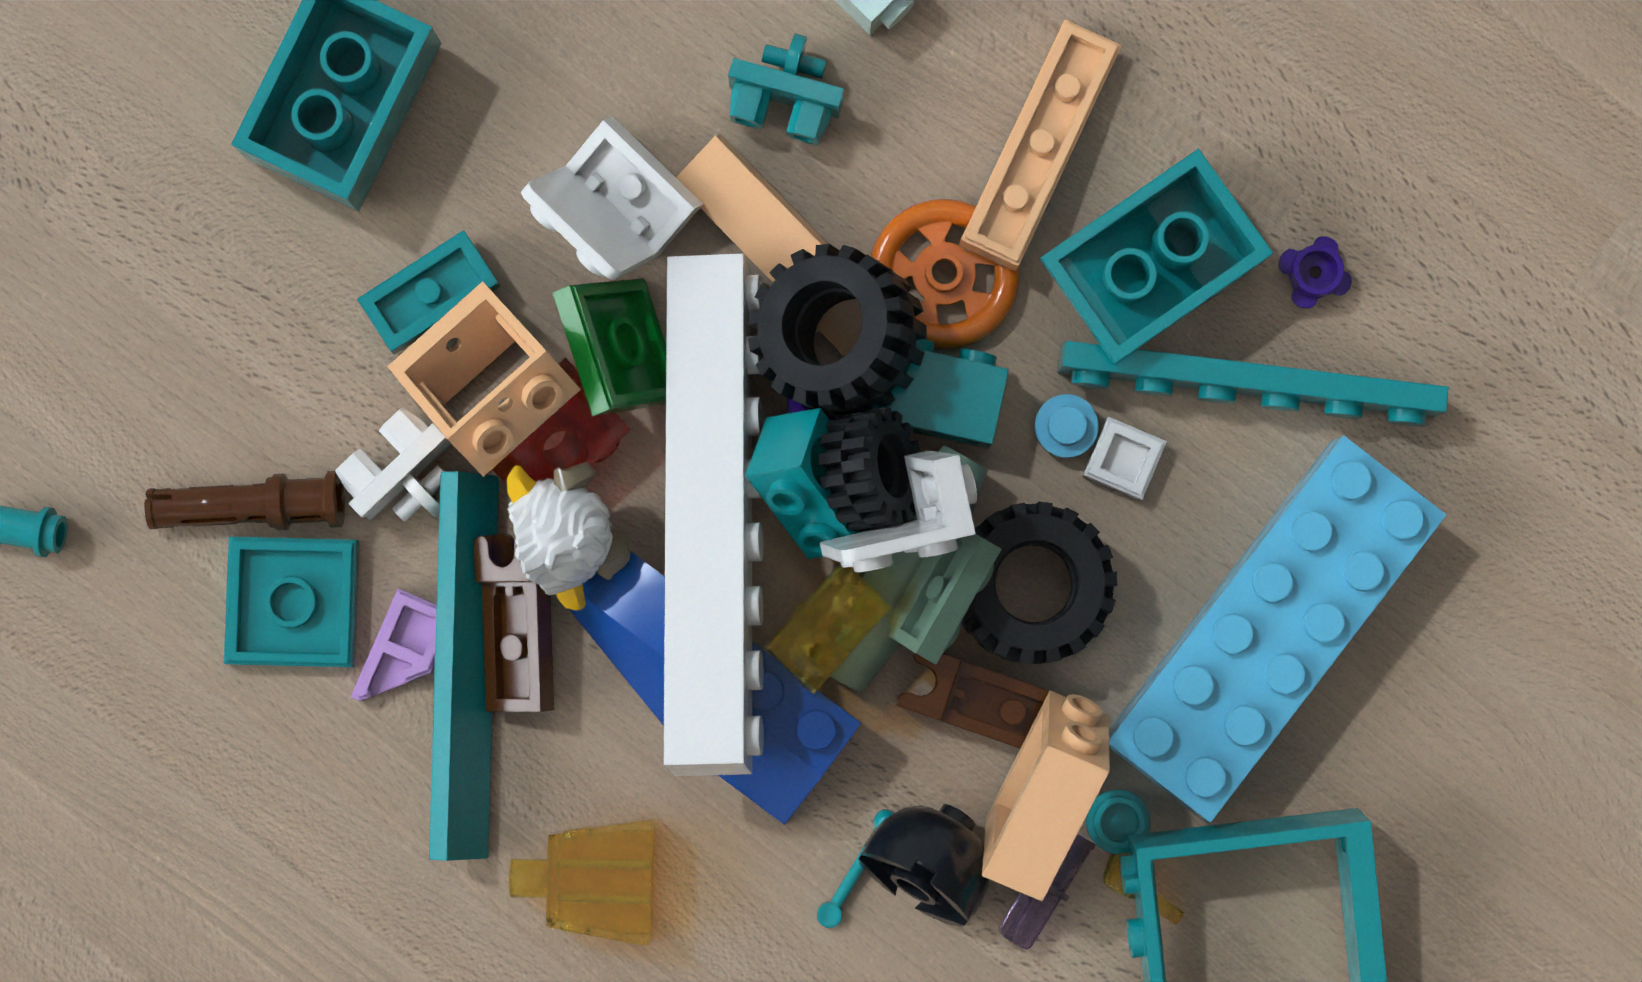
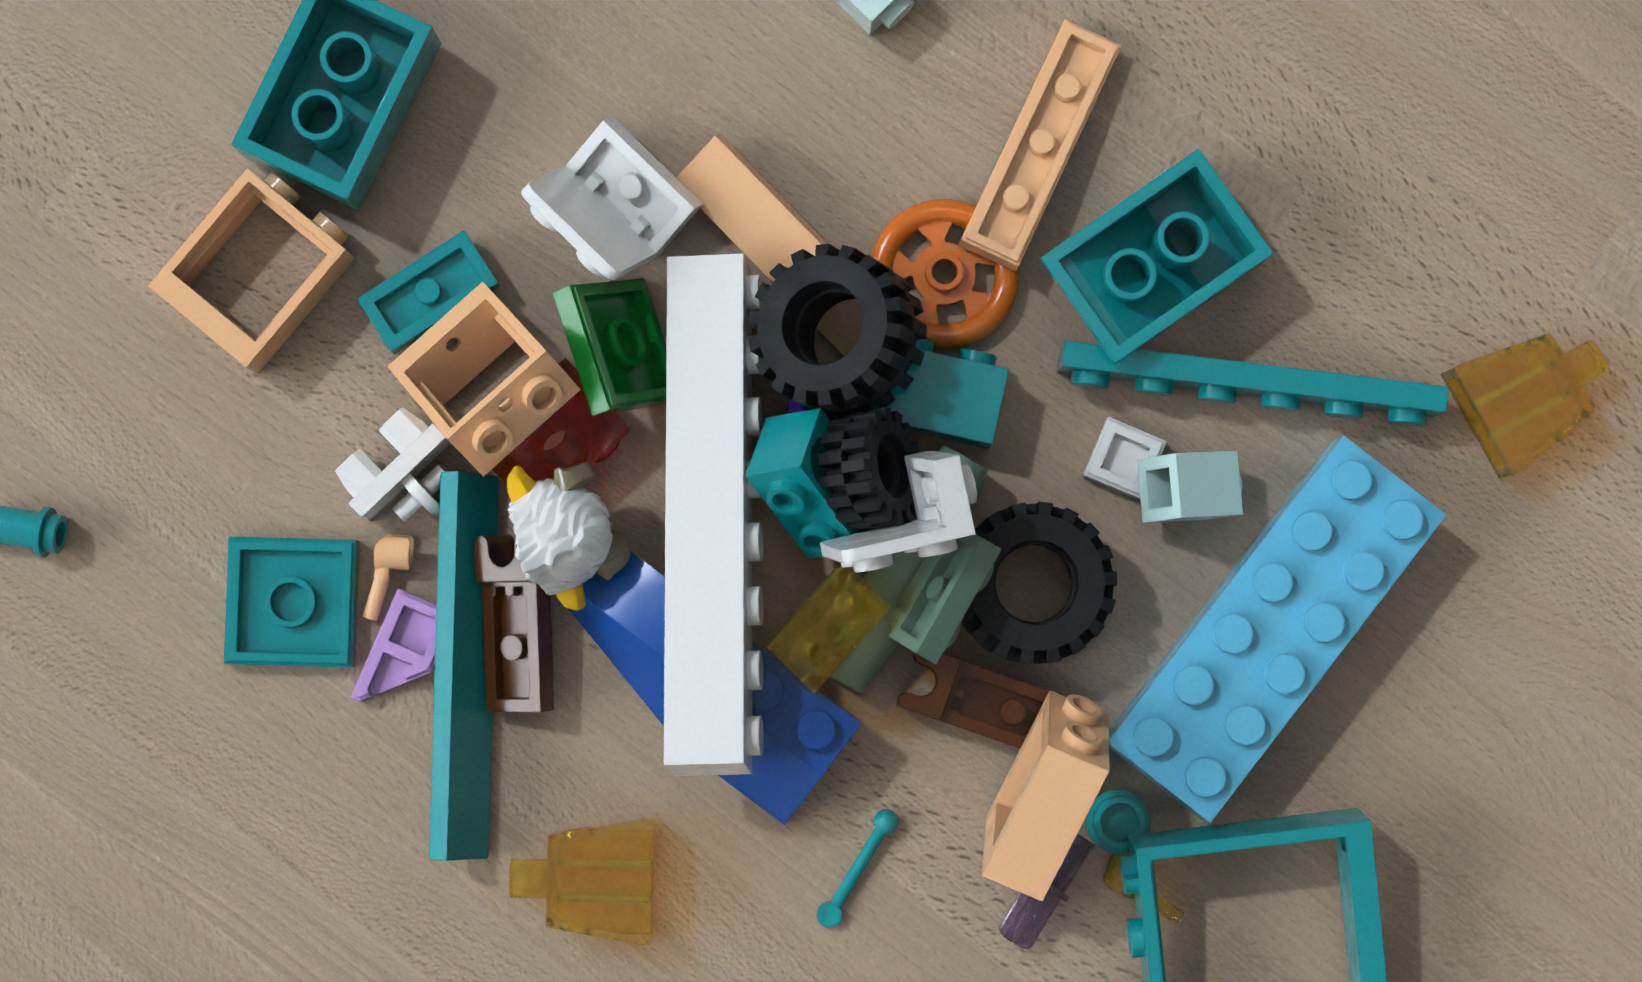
reddish brown pin [144,471,345,531] -> none
teal hips [728,33,844,146] -> none
black cylinder [858,804,989,927] -> none
medium azure plate [1034,394,1098,458] -> none
dark purple plate [1278,236,1352,309] -> none
none -> light nougat window [148,168,355,374]
none -> light nougat hand [362,534,415,621]
none -> light aqua brick [1137,451,1243,523]
none -> clear yellow torso [1440,333,1609,479]

